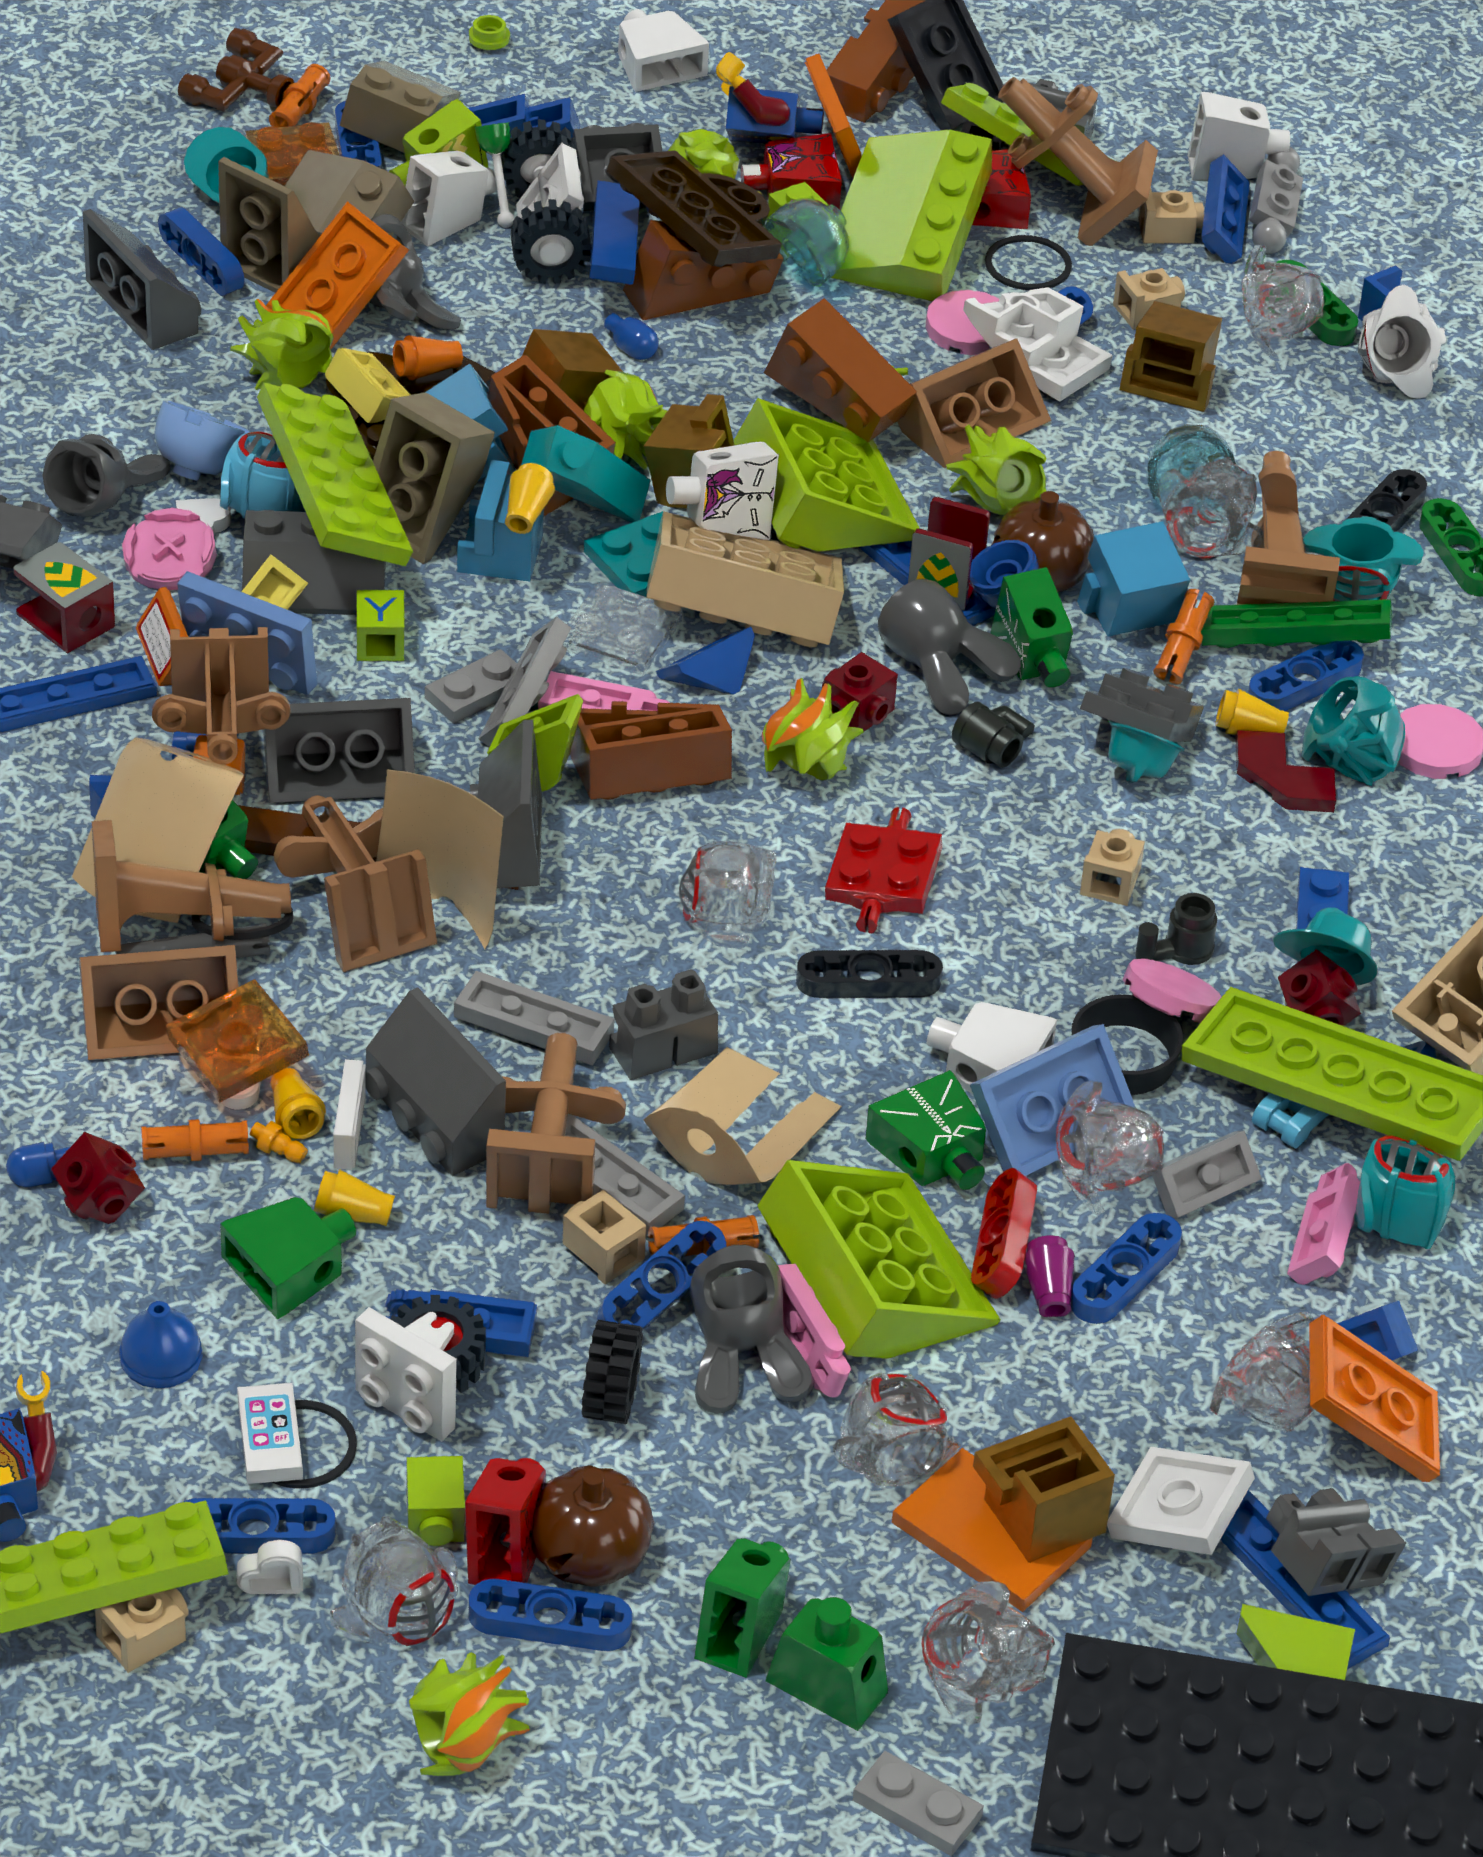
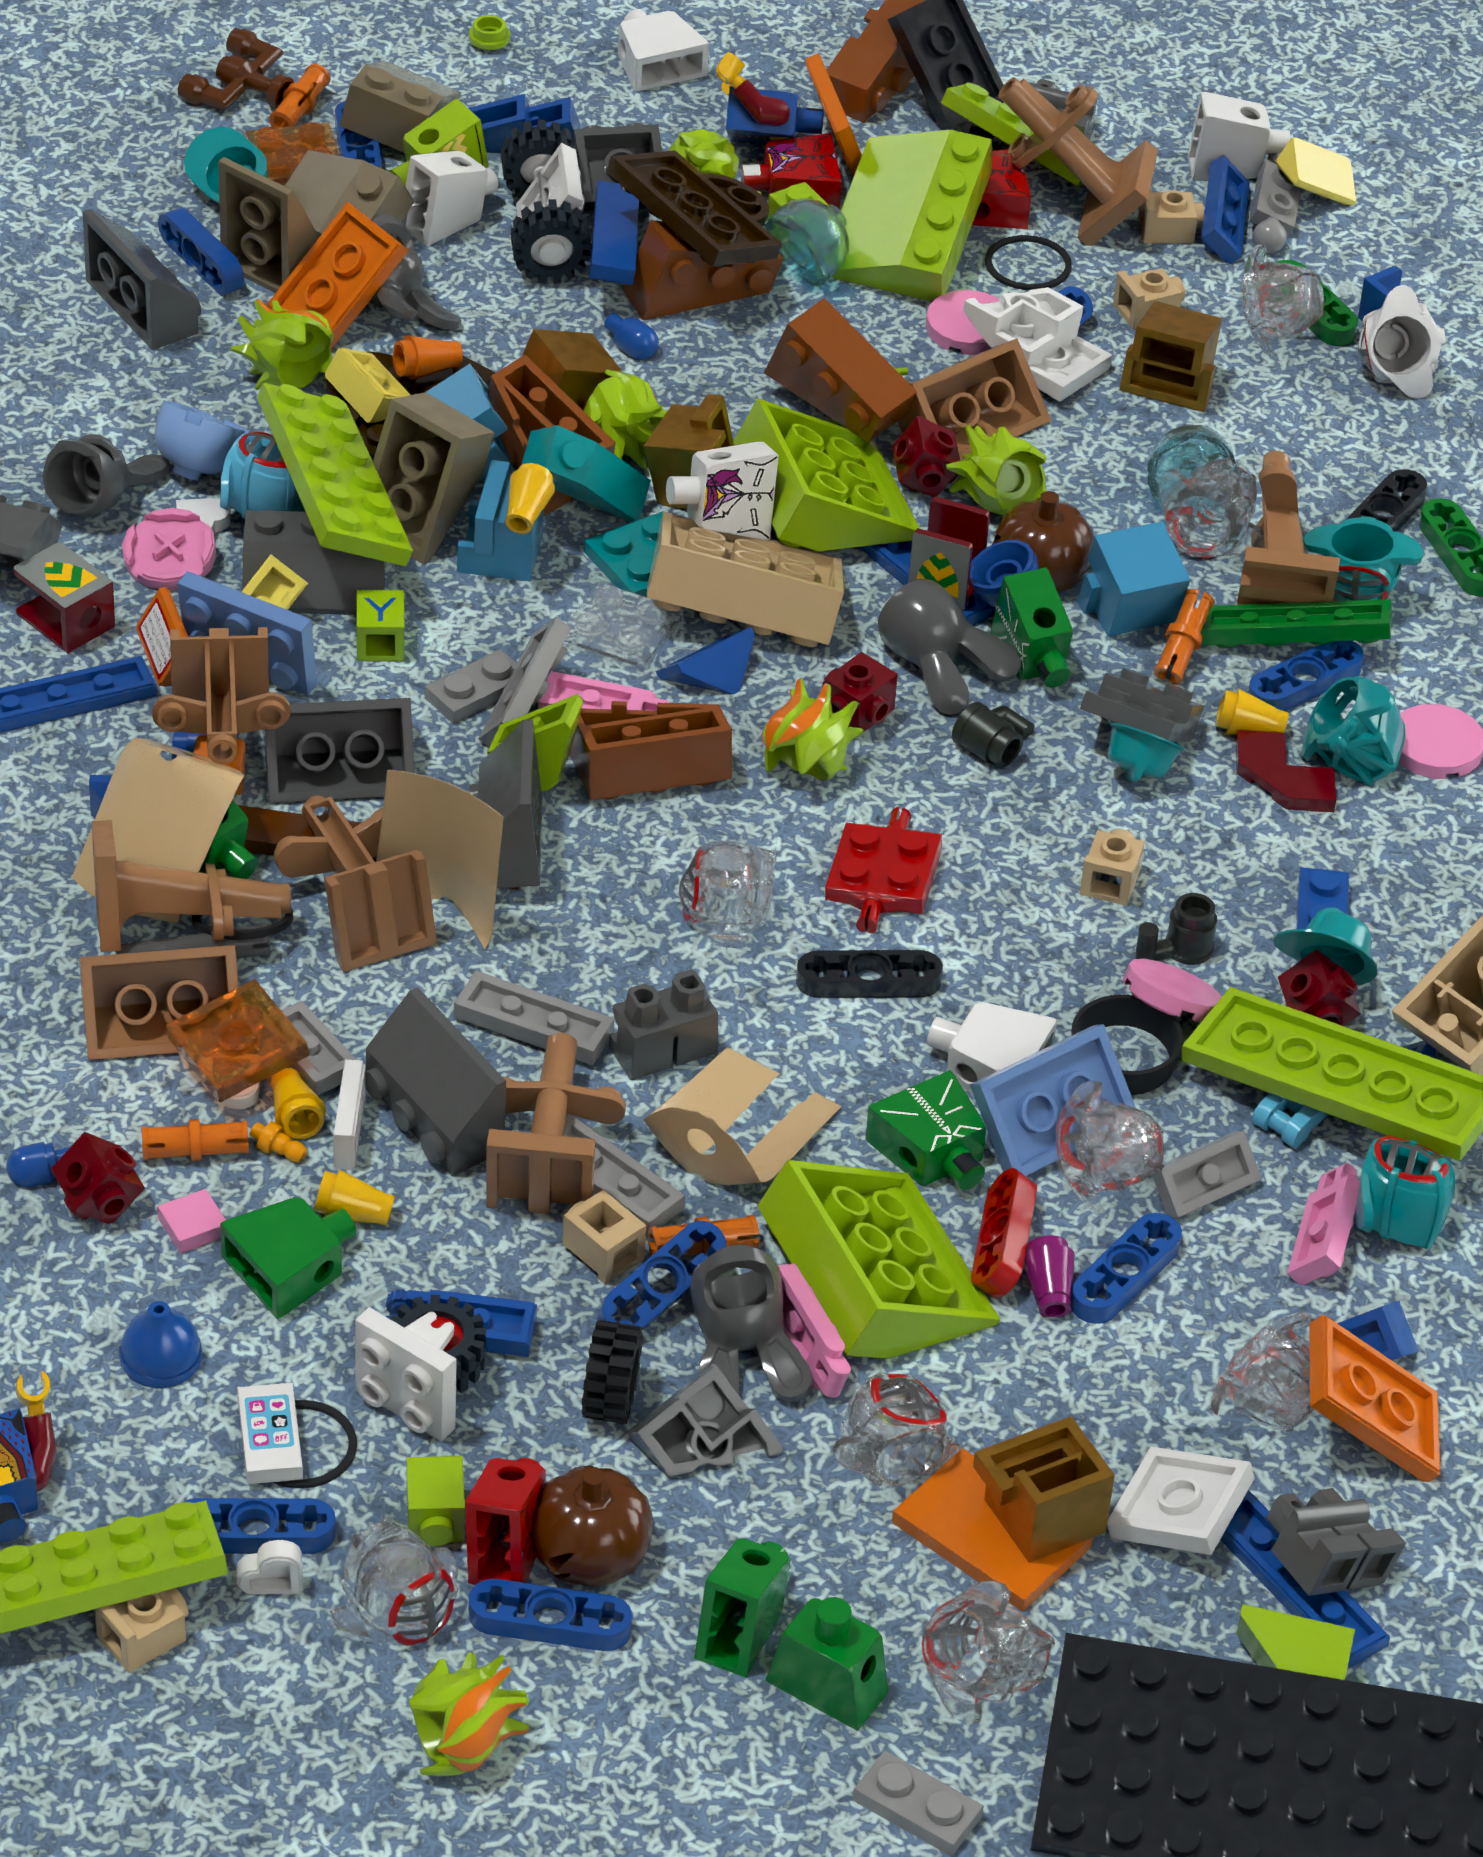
hinge [475,122,514,228] -> none
none -> bright pink tile [157,1189,226,1253]
none -> light grey plate [259,1001,357,1095]
none -> dark grey slope [627,1365,784,1476]
none -> dark red brick [892,416,960,497]
none -> light yellow slope [1275,137,1356,206]

